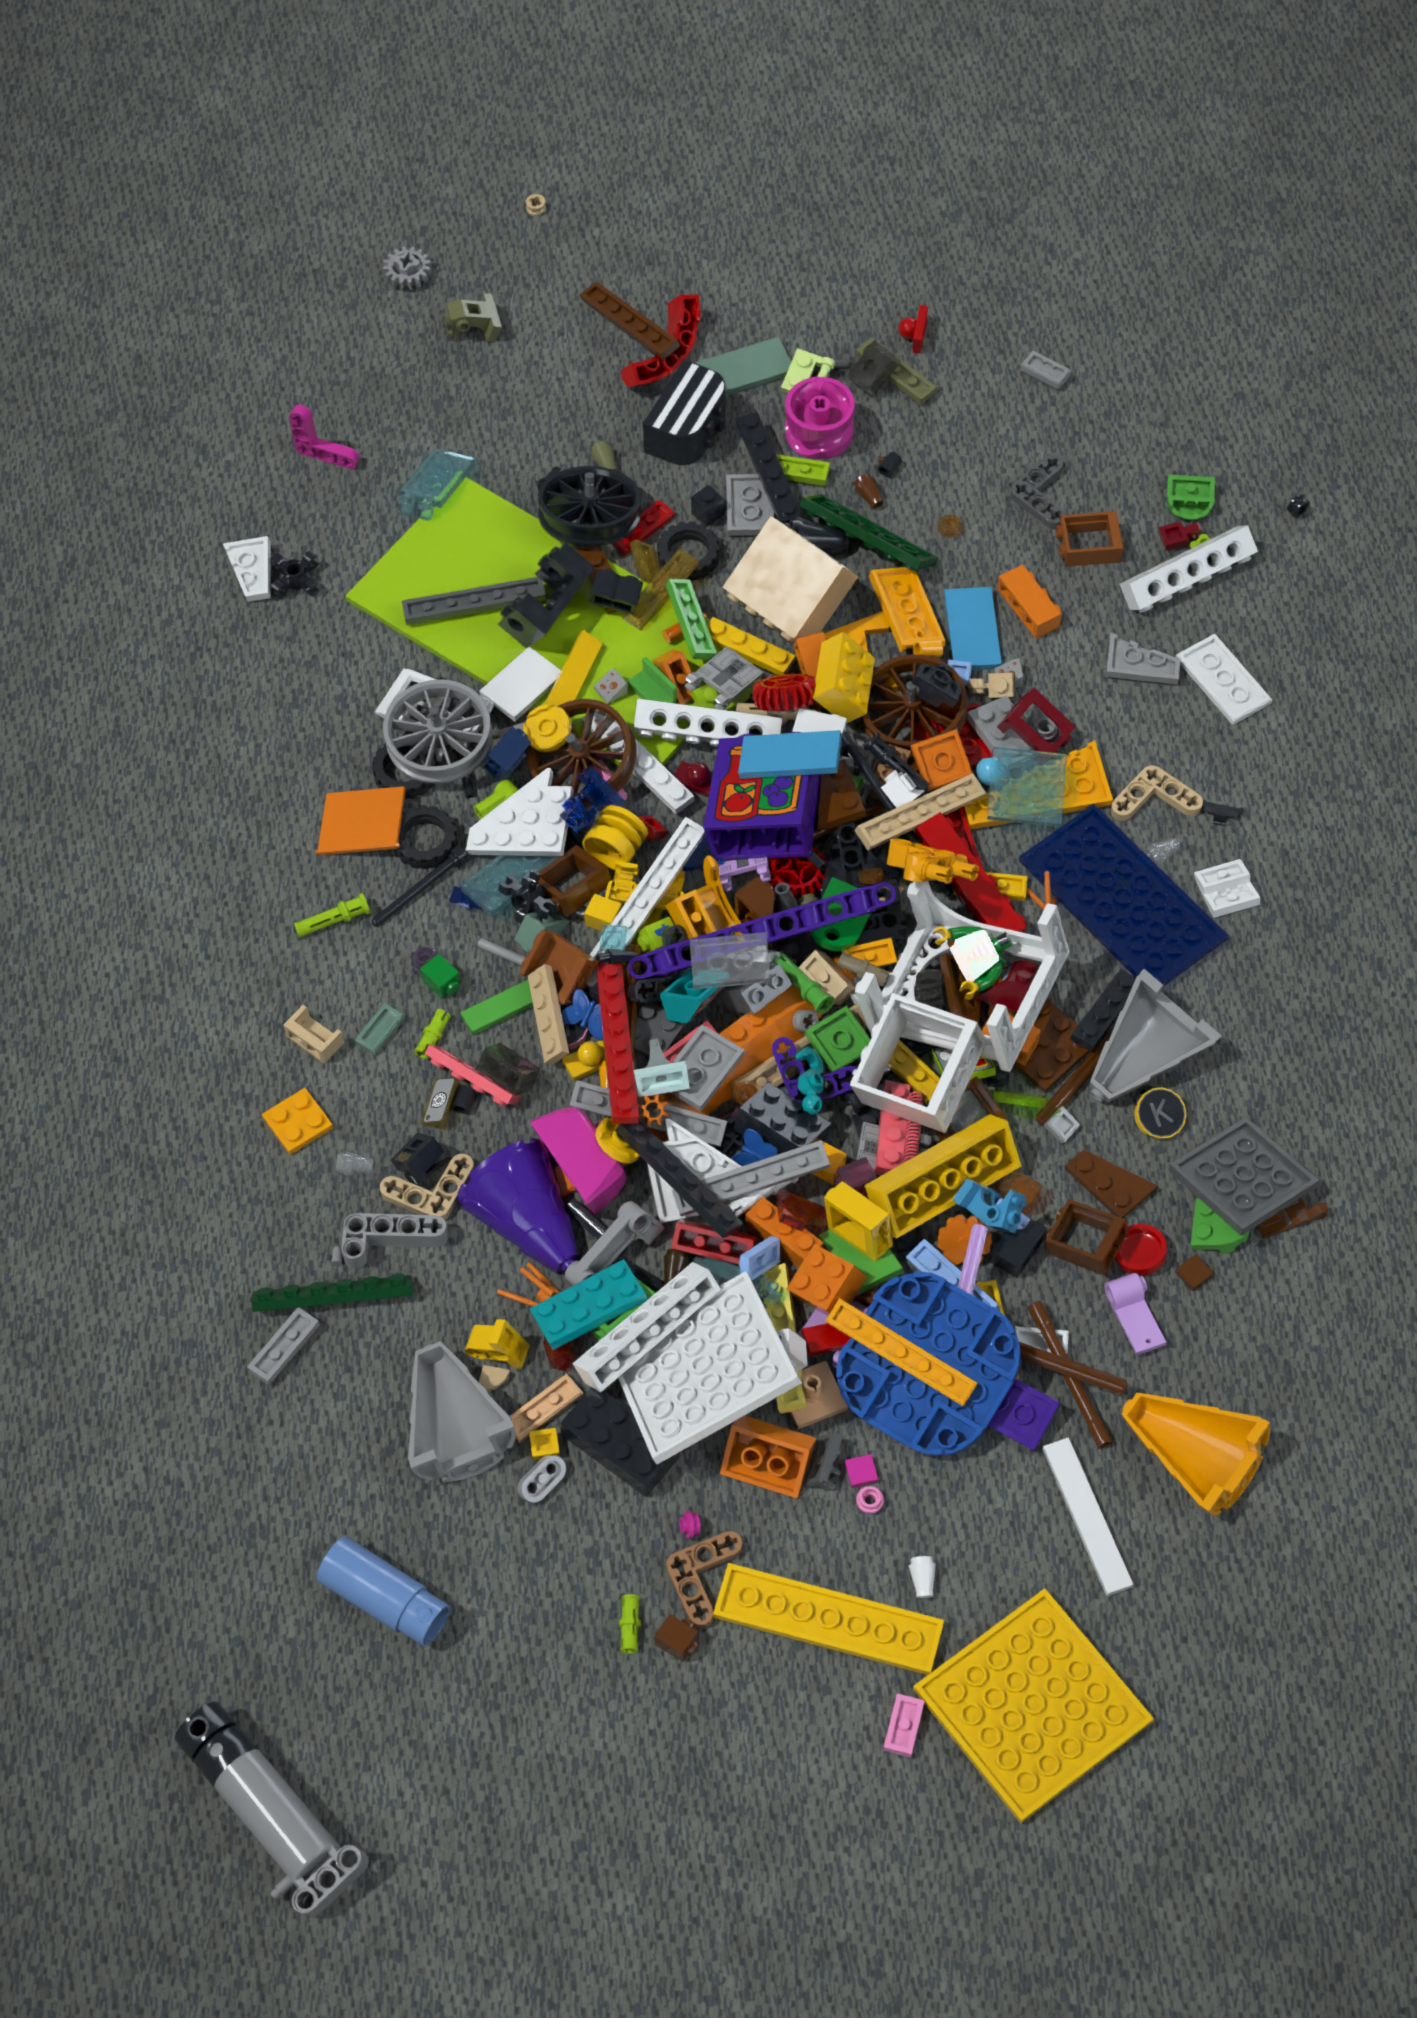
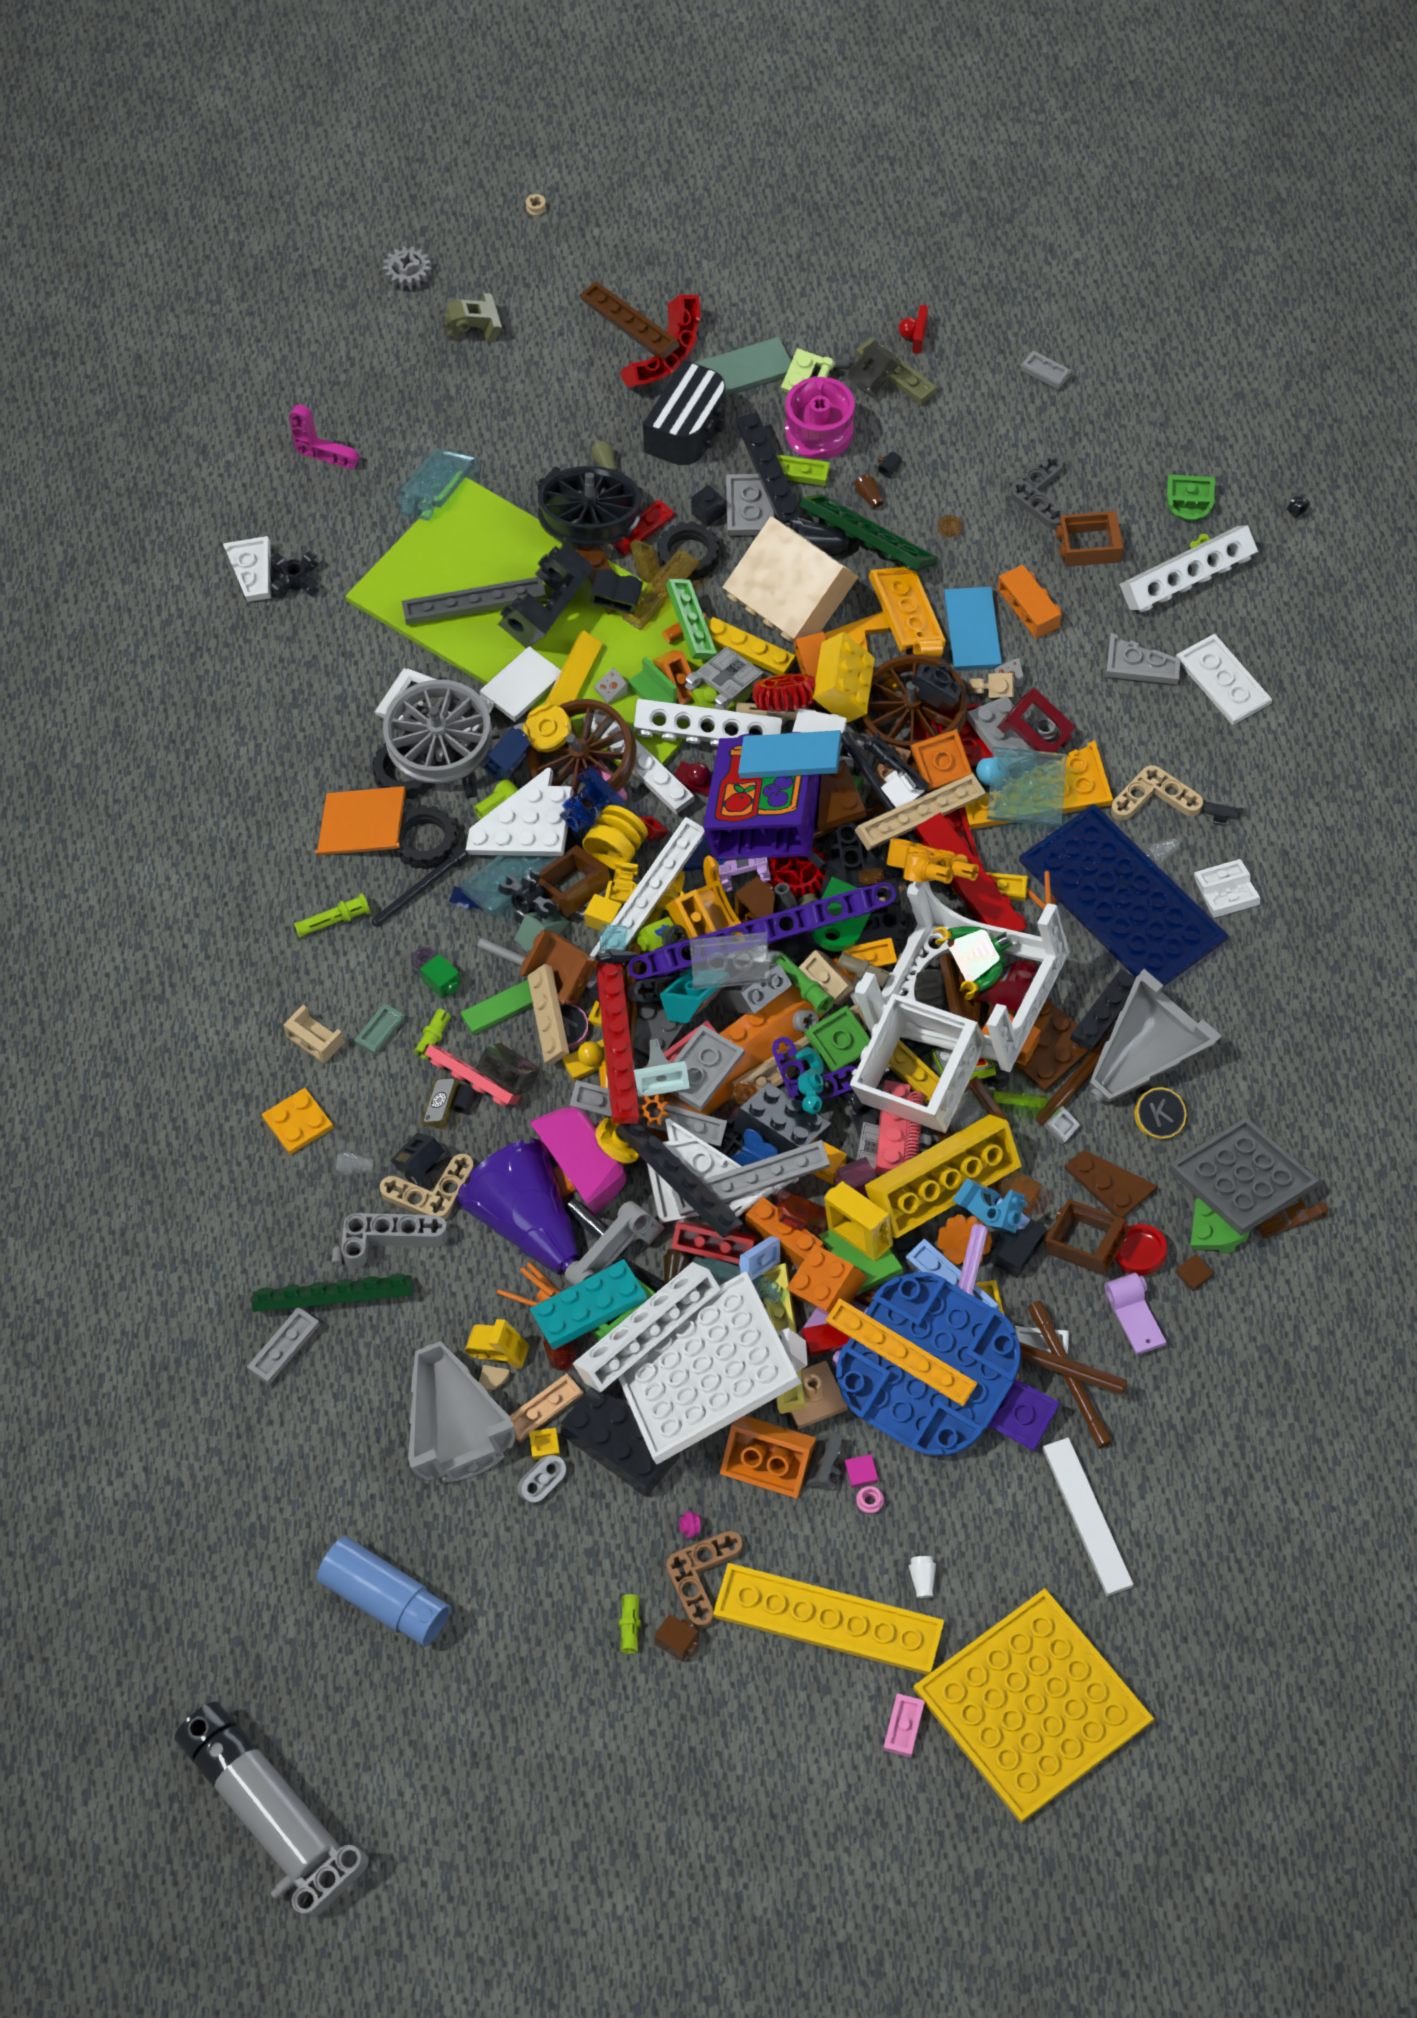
blue piece [561,989,603,1041] -> none
light blue tile [948,660,972,686] -> none
light orange cone [1122,1393,1270,1516] -> none
dark red plate [1158,521,1202,551] -> none

